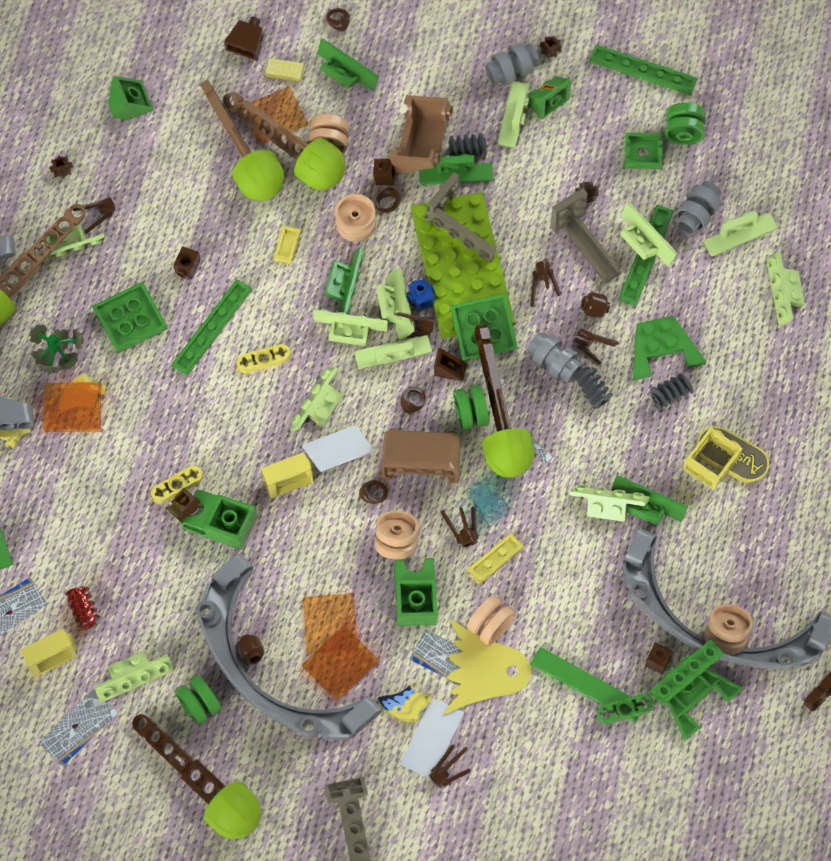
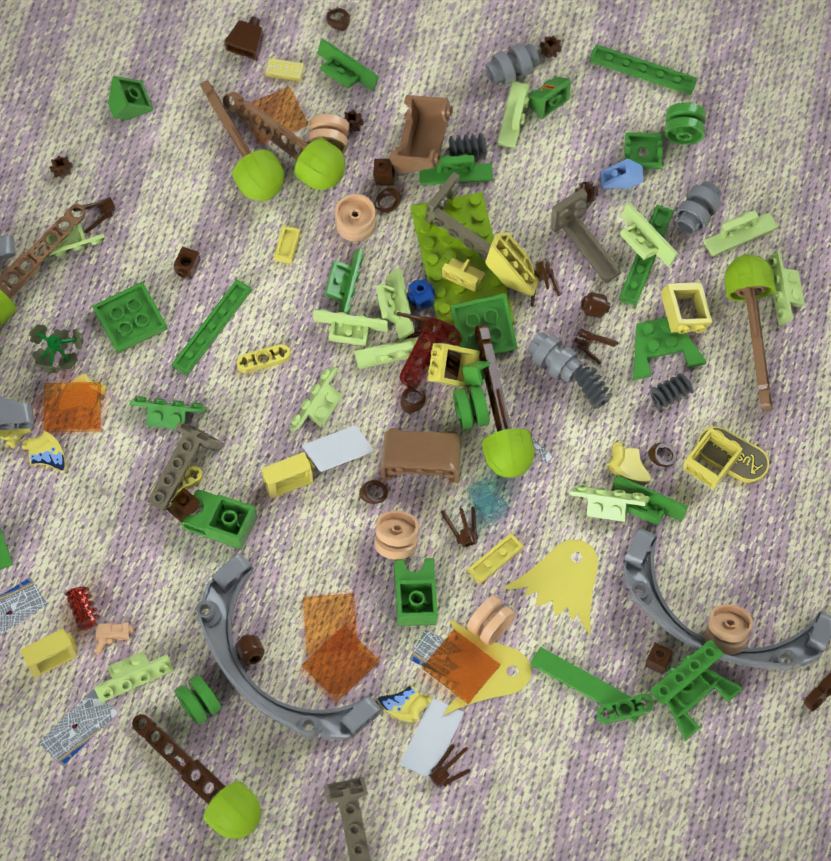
none -> light yellow arm [22,431,66,472]
none -> light nougat piece [94,622,134,655]
none -> bright green bracket [129,396,208,429]
none -> dark tan bracket [147,422,224,511]
none -> reddish brown gear [344,110,364,134]
none -> clear red beam [399,318,463,388]
none -> clear orange piece [422,629,500,704]
none -> light yellow window [428,343,480,389]
none -> light yellow panel [442,258,485,292]
none -> bright green panel [462,361,490,386]
none -> light yellow wedge [485,232,539,296]
none -> light yellow piece [503,539,598,634]
none -> light blue slope [600,159,643,188]
none -> light yellow arm [607,442,651,483]
none -> piece [648,443,676,467]
none -> light yellow window [661,283,712,334]
none -> piece [724,254,776,412]

